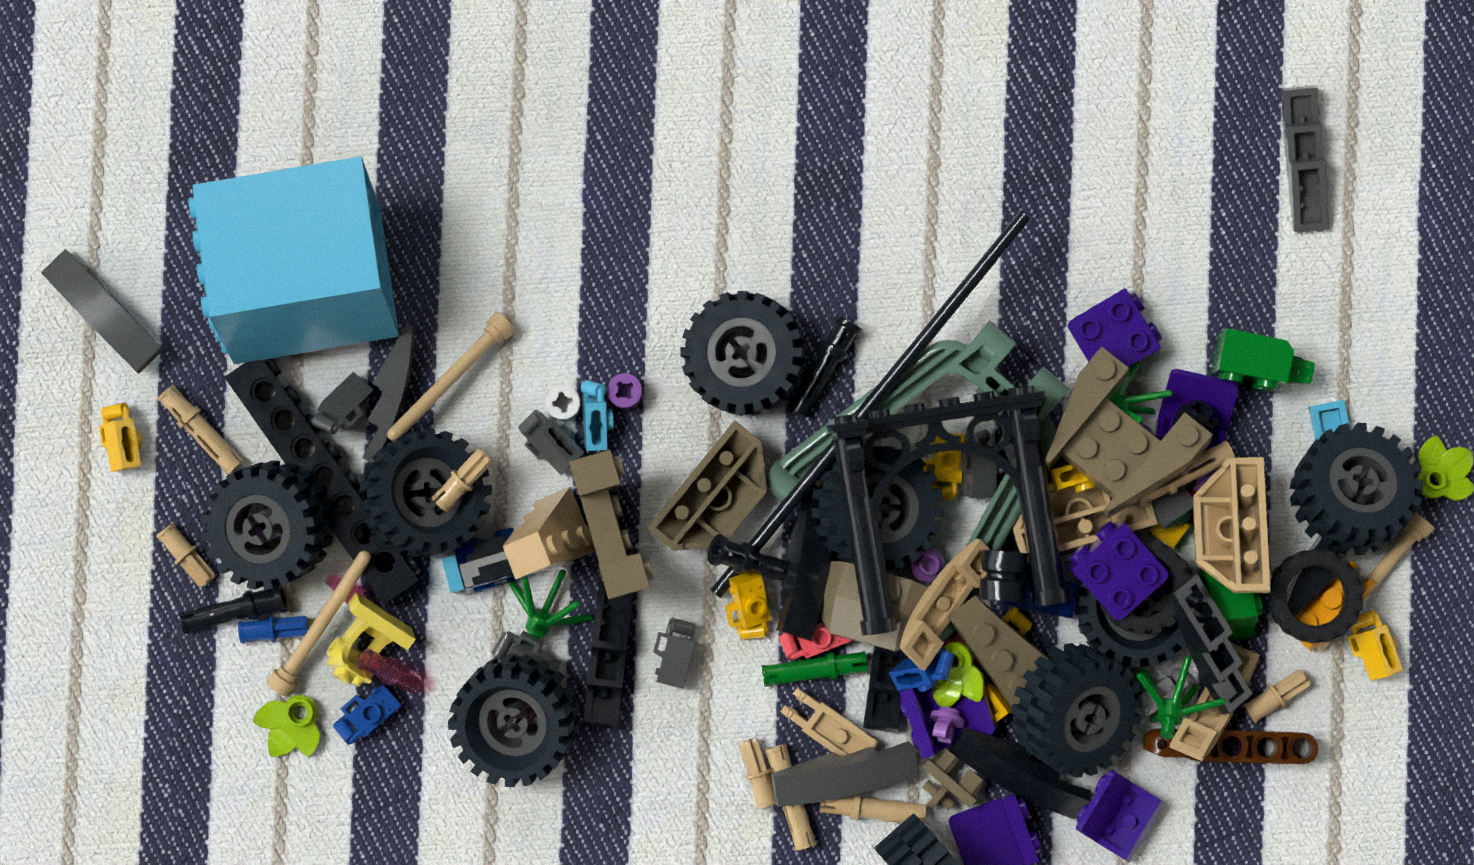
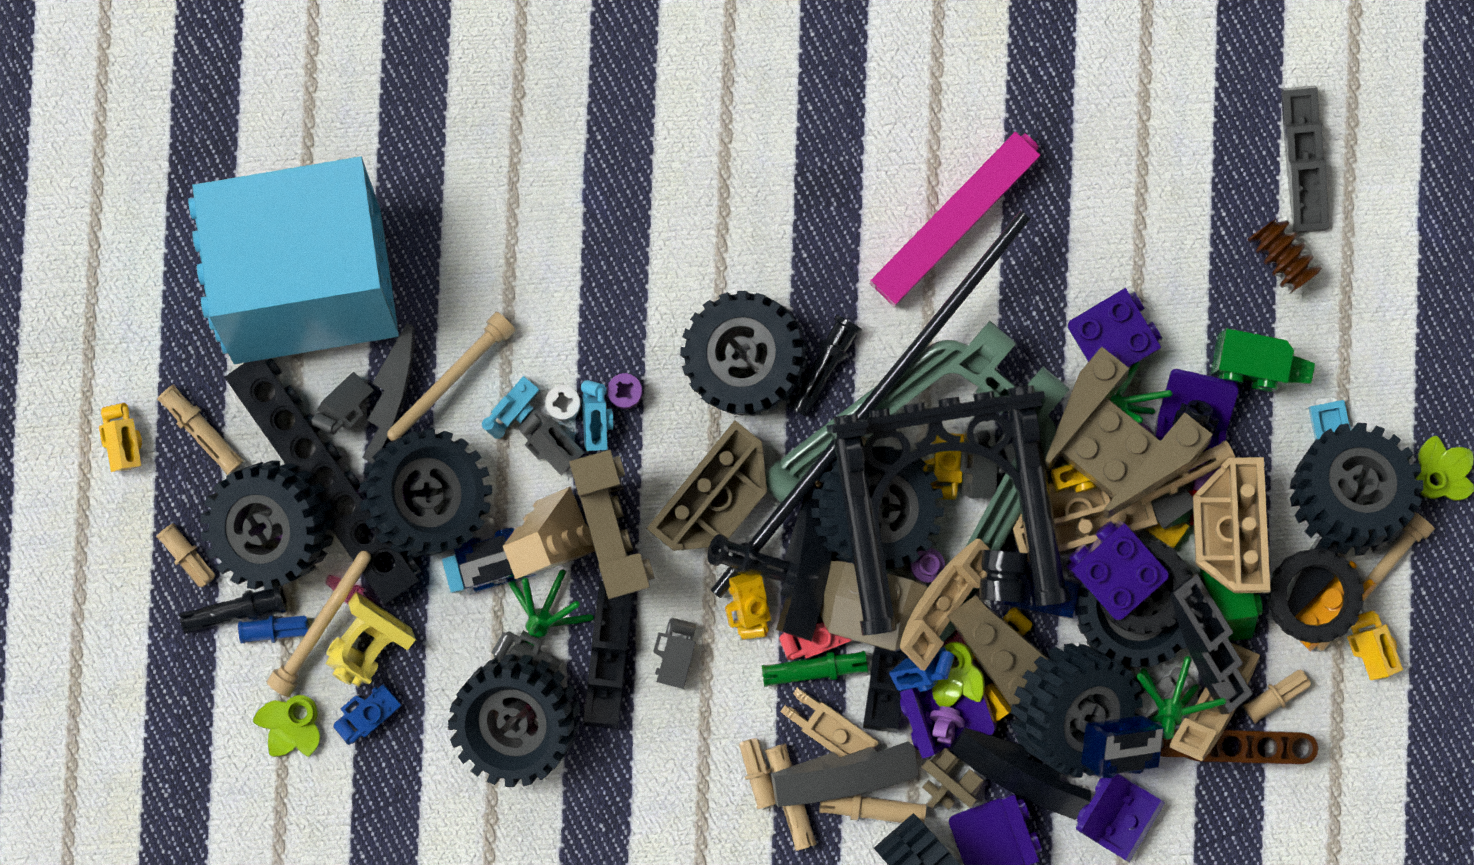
dark grey slope [41,249,164,374] -> none
clear pink pin [357,648,424,694] -> none
tan axle [432,449,492,512] -> none
none -> medium azure piece [482,376,540,439]
none -> dark pink brick [869,131,1040,307]
none -> brick [1081,715,1164,778]
none -> reddish brown piece [1247,217,1322,294]

